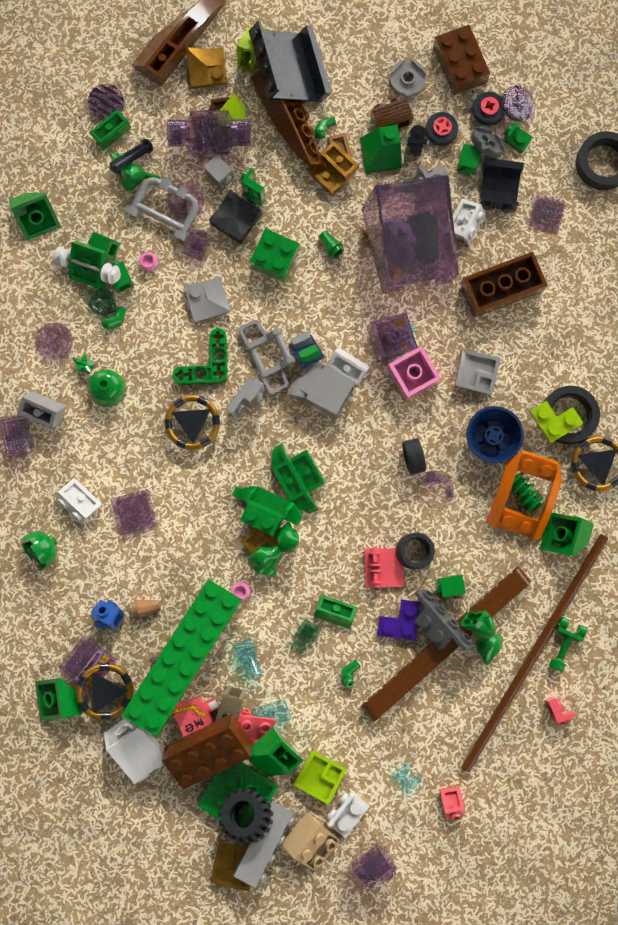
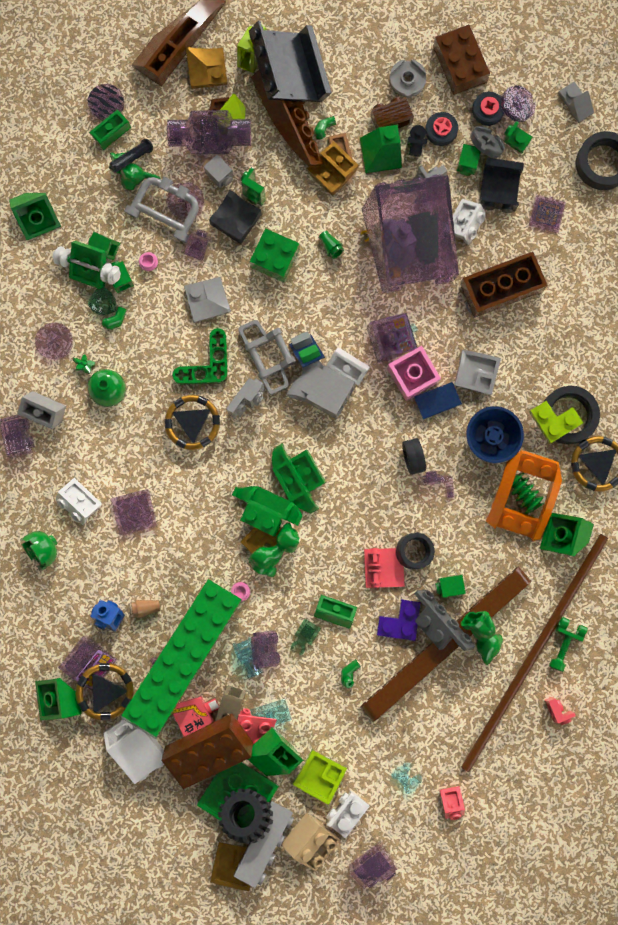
none -> clear purple piece [251,630,280,669]
none -> dark blue piece [414,382,462,420]
none -> light grey slope [558,82,594,123]

